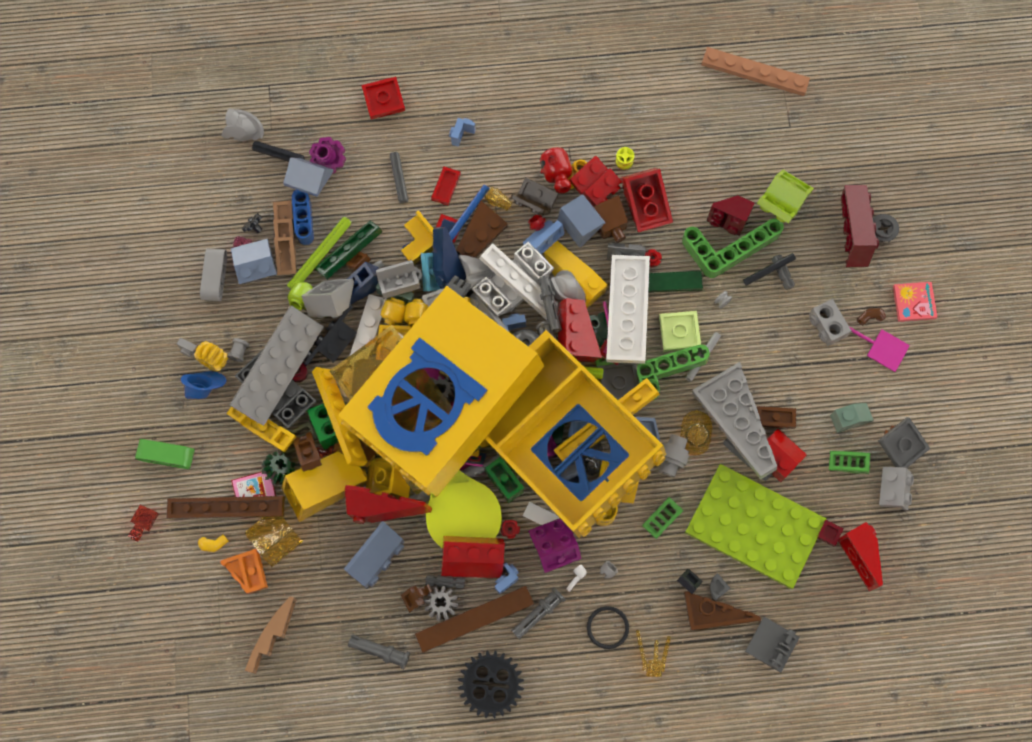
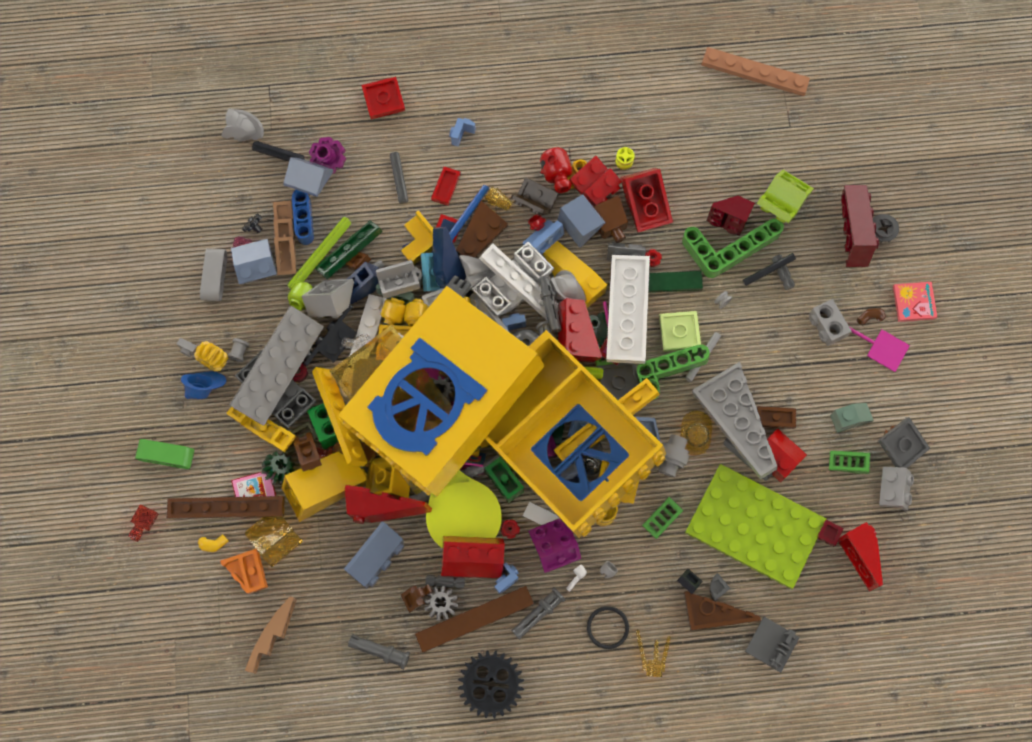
none -> clear arm [342,334,371,350]

